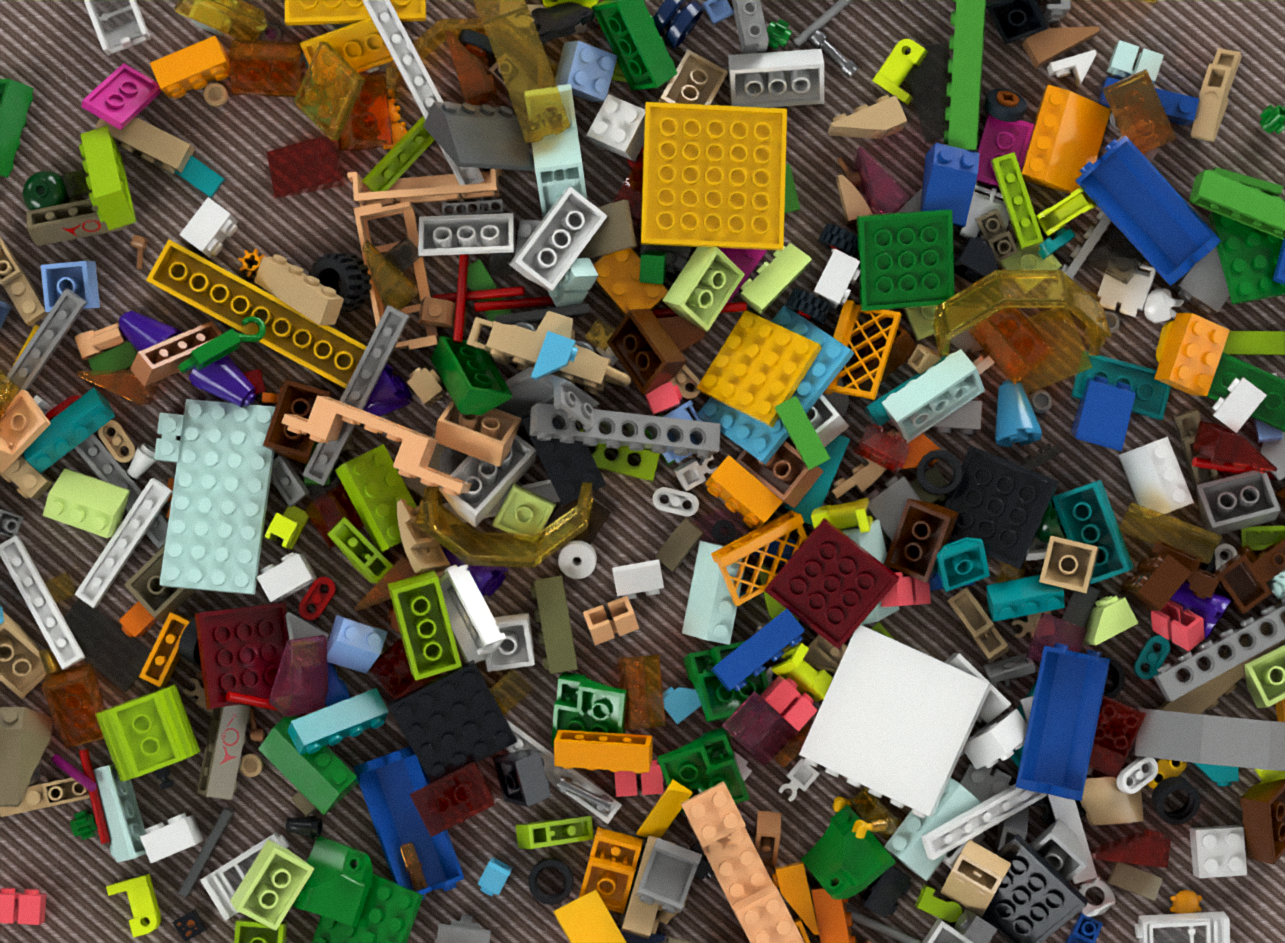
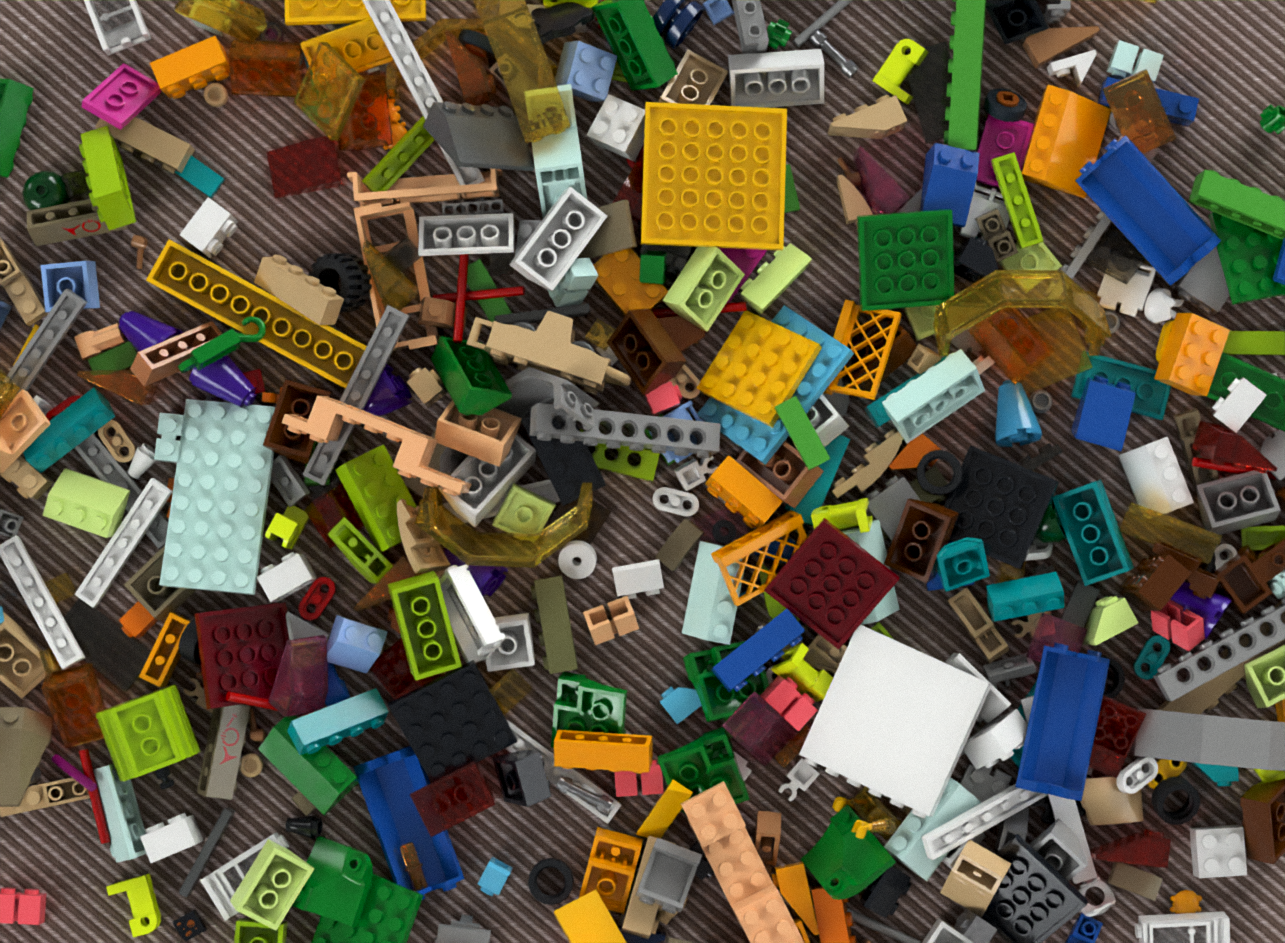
green gear [70,809,98,840] -> none
light orange gear [238,249,266,278] -> none
red bar [474,296,555,312] -> none
lime slope [516,815,594,849] -> none
medium azure slope [531,331,579,381] -> none
clear orange slope [617,654,666,729] -> none
brick [786,223,861,325] -> none
clear red slope [853,424,910,473] -> none
coral piece [881,572,931,607] -> none
lime leg [915,884,962,922] -> none
light grey slope [931,401,982,435] -> none
neon yellow piece [1036,187,1097,237] -> none
teal plate [1038,228,1076,260] -> none
tan slope [1039,536,1099,594] -> none
tan slope [1191,48,1242,142] -> none
bright green tile [1212,167,1283,196] -> none
light blue tile [1253,419,1283,443] -> none

